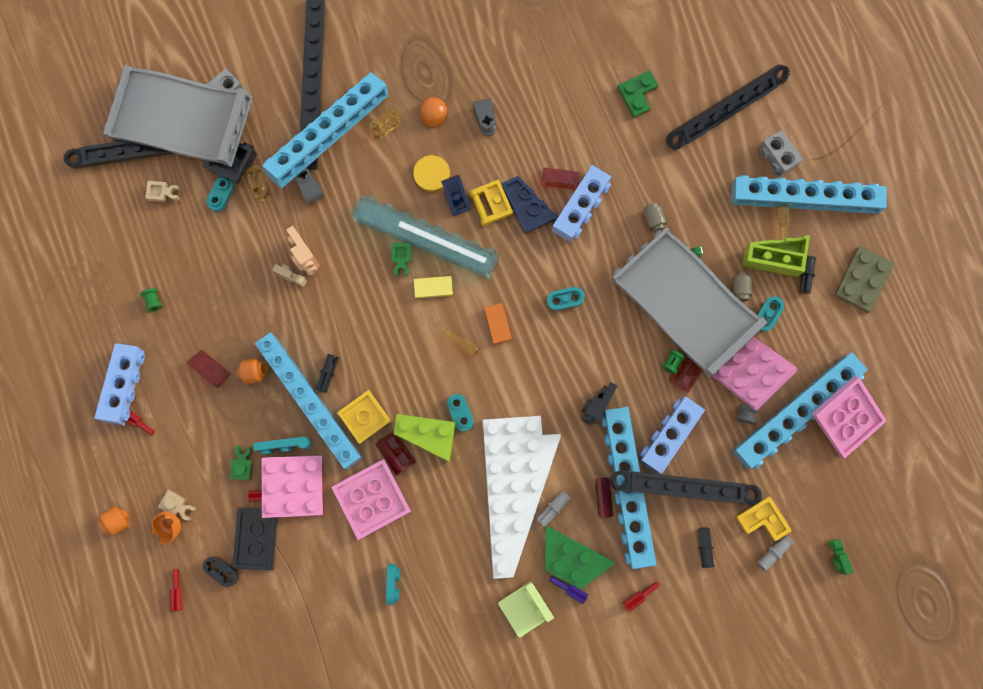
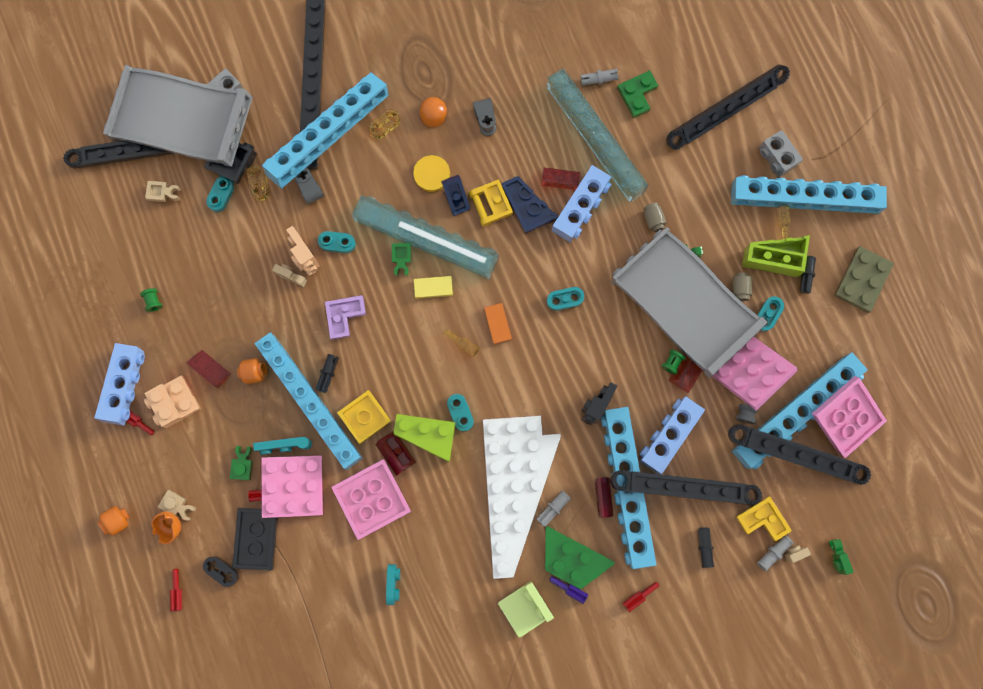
none -> light nougat plate [144,375,201,428]
none -> teal plate [318,231,356,254]
none -> lavender plate [325,295,366,340]
none -> clear light blue brick [547,68,648,202]
none -> light grey pin [580,68,619,86]
none -> black plate [728,424,871,485]
none -> tan plate [784,545,811,563]

